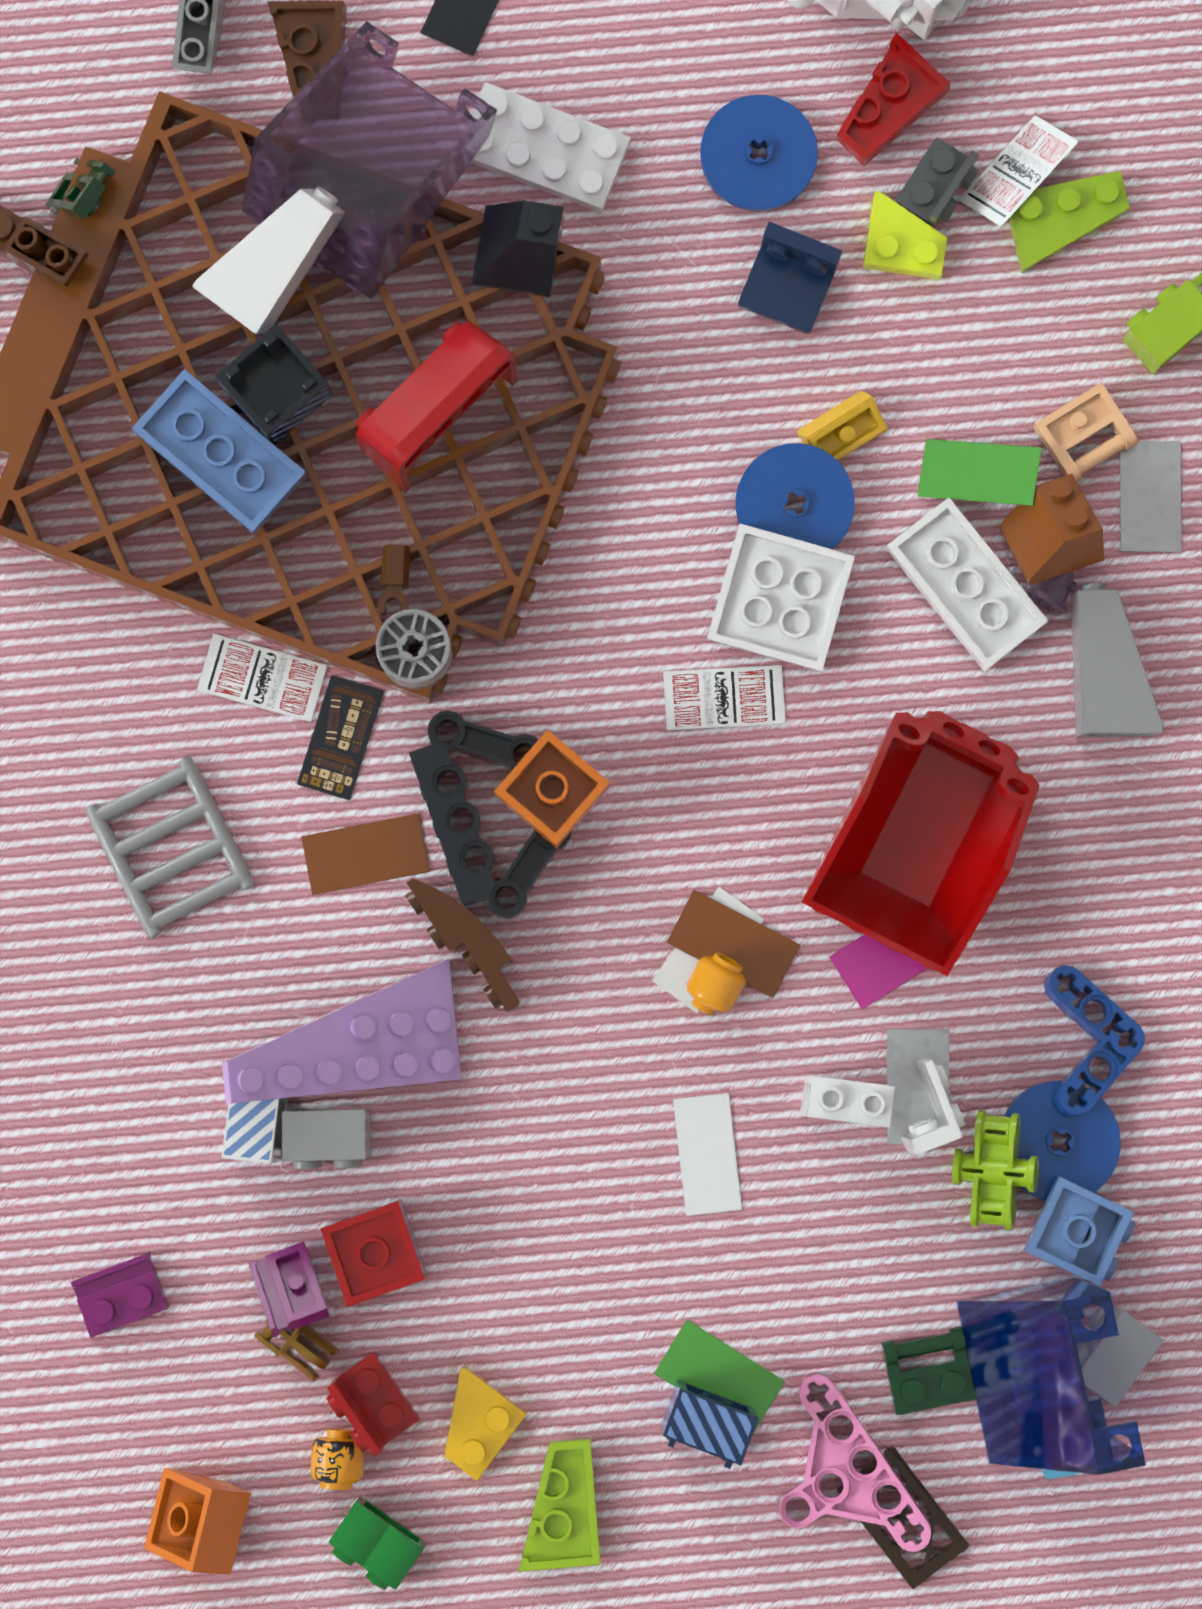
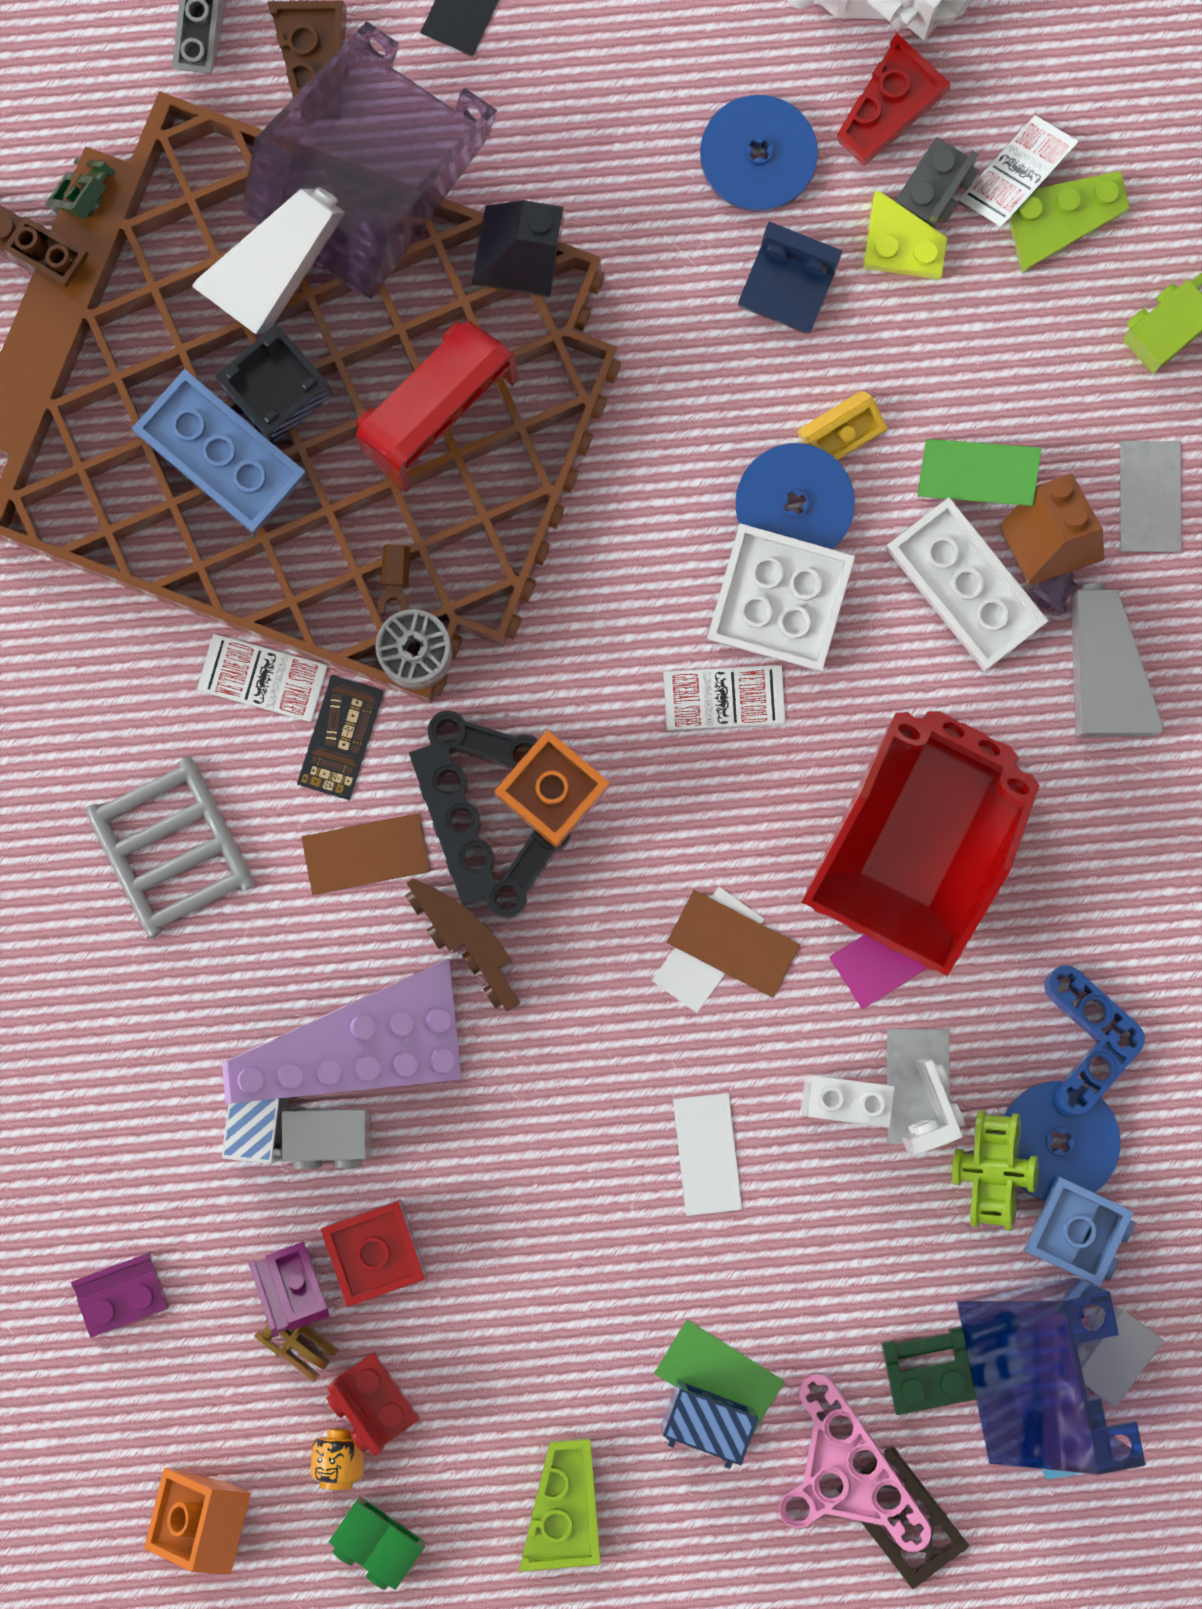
yellow wing [444,1365,526,1481] -> none
white plate [456,82,631,213] -> none
light orange head [686,952,746,1015] -> none
light nougat plate [1033,382,1138,482] -> none

